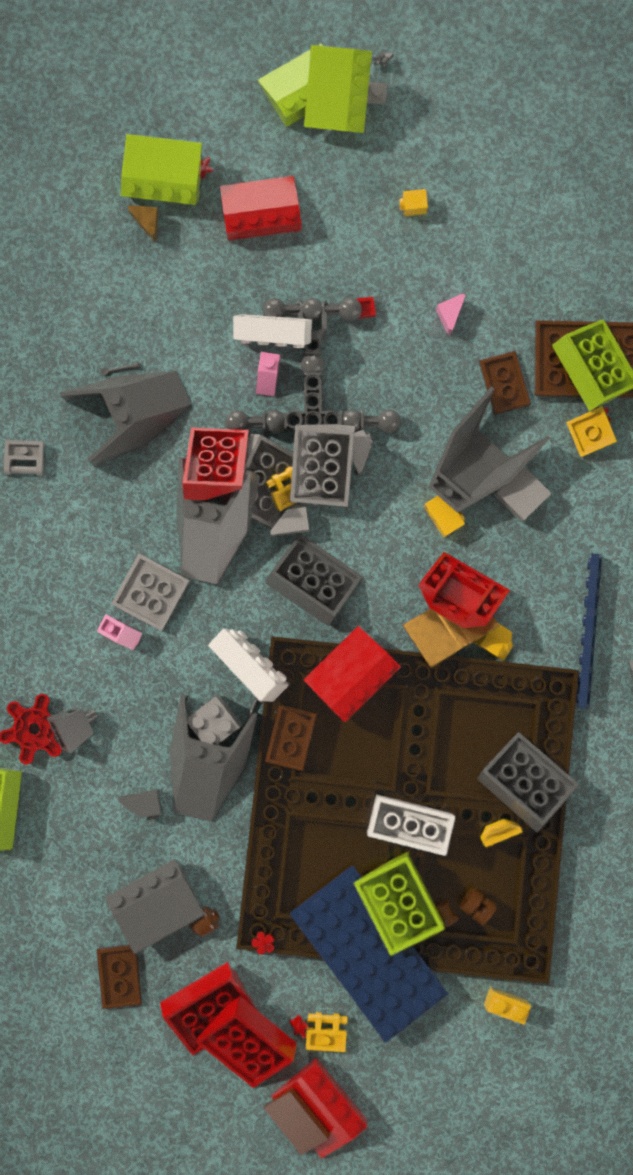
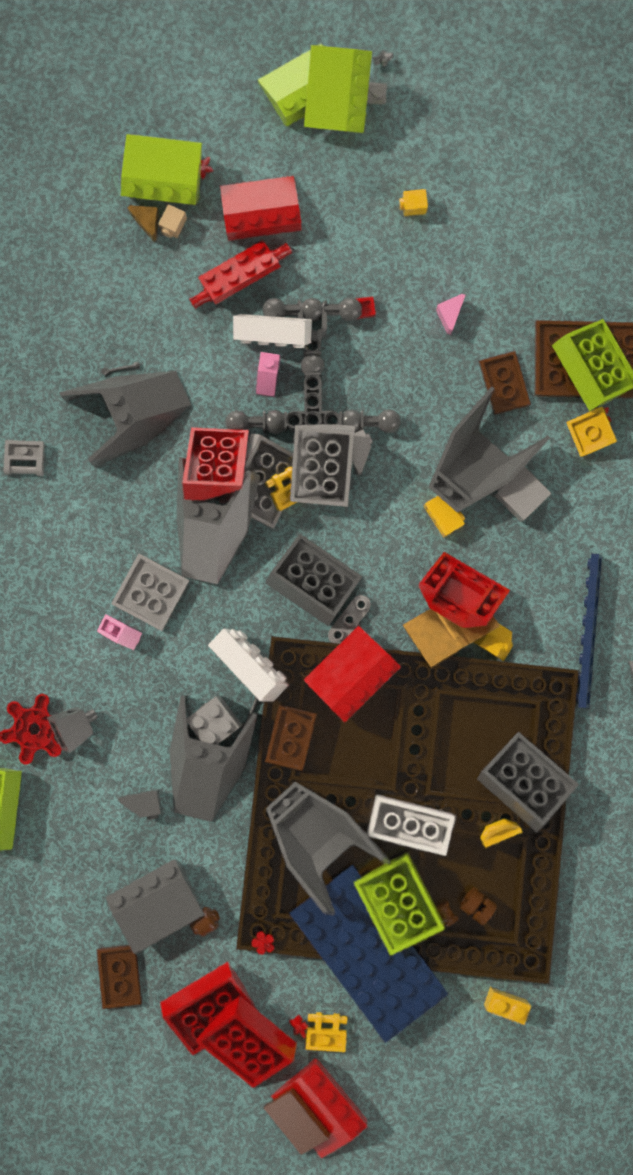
light grey slope [270,505,309,537] -> none
none -> tan brick [158,204,187,238]
none -> red plate [189,240,292,310]
none -> dark grey windscreen [266,782,391,916]
none -> light grey plate [328,595,371,644]

